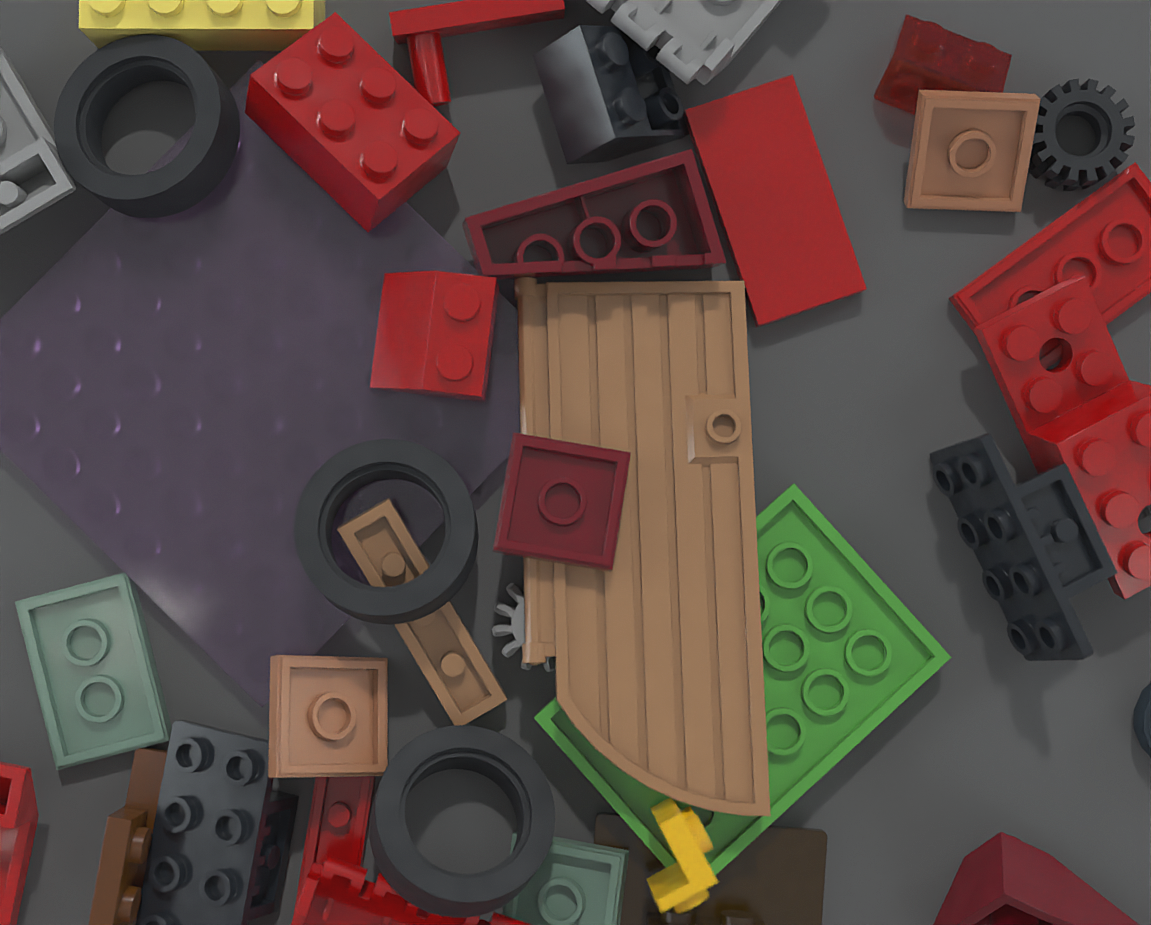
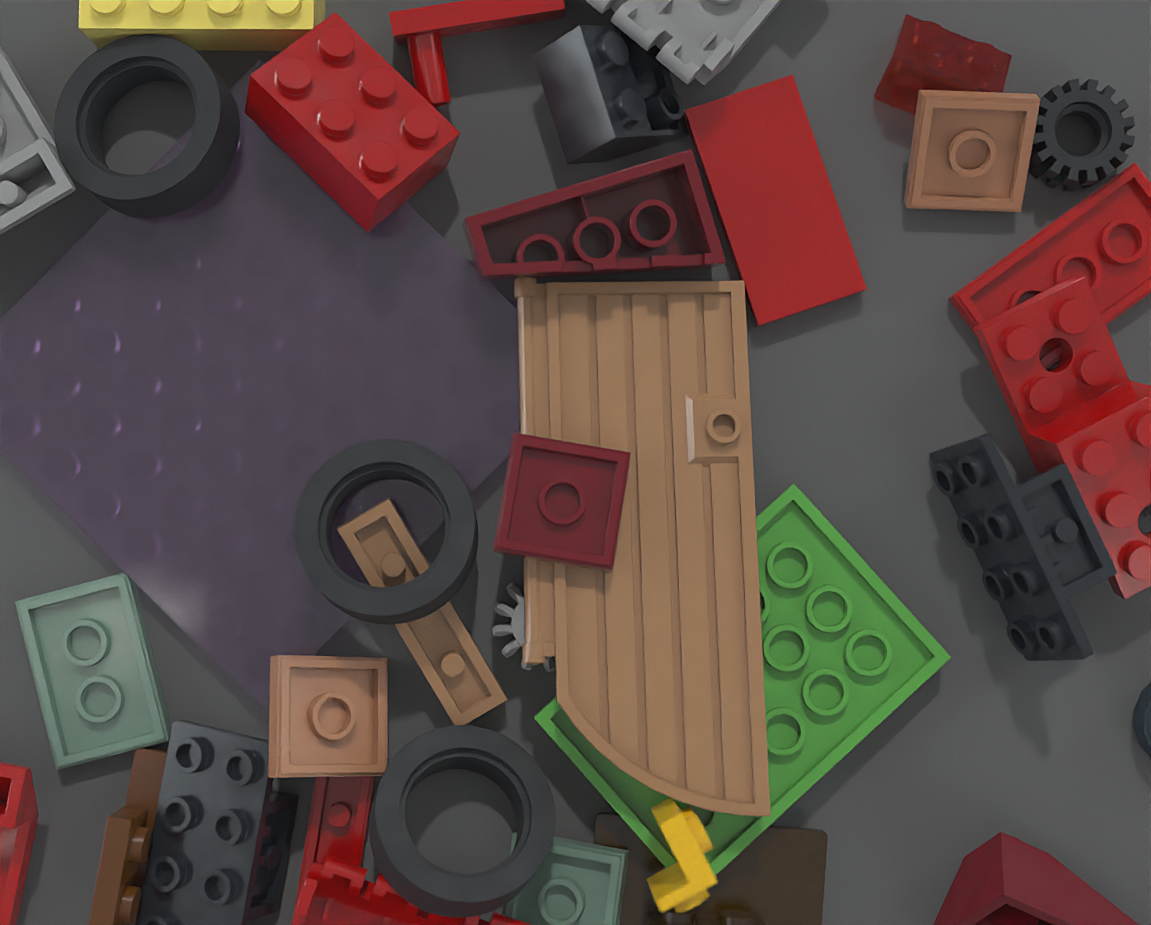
red slope [370,270,499,402] -> none

